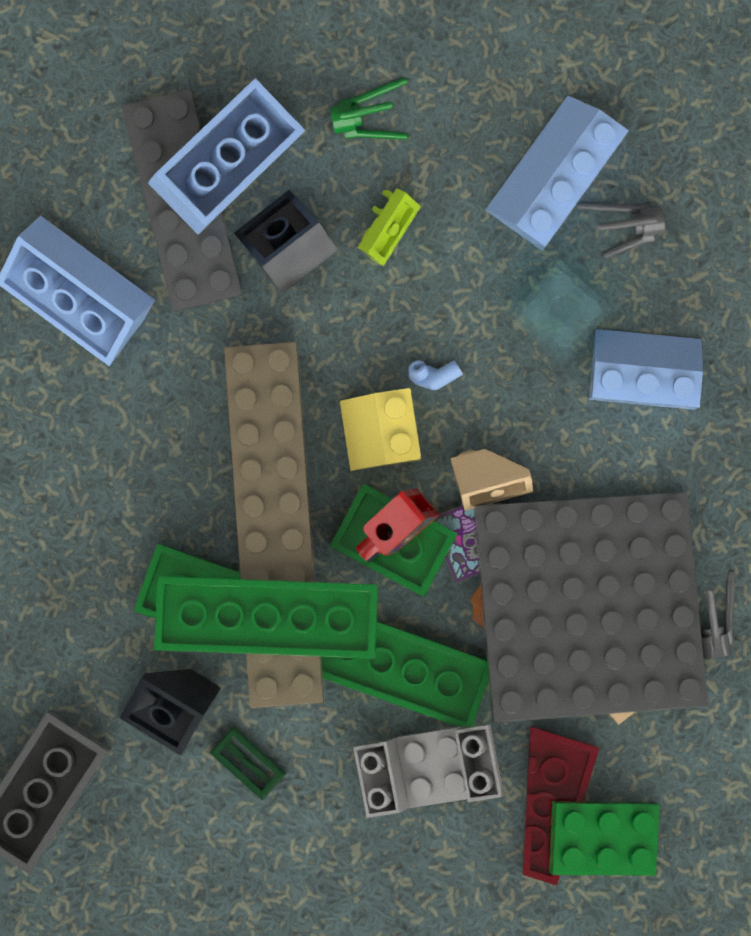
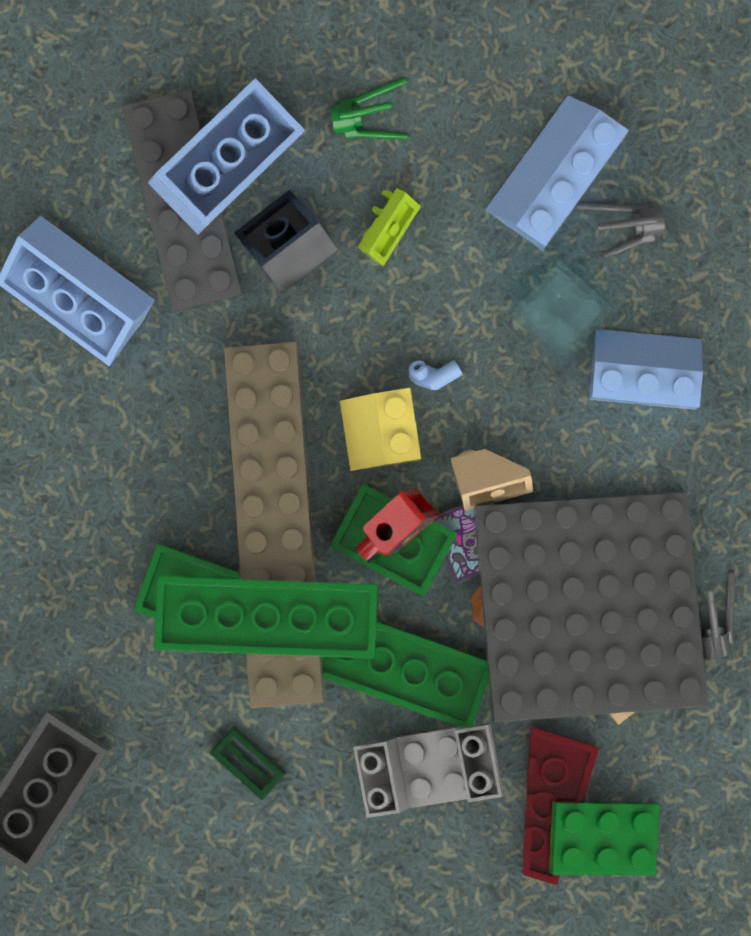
black slope [120,669,221,756] -> none

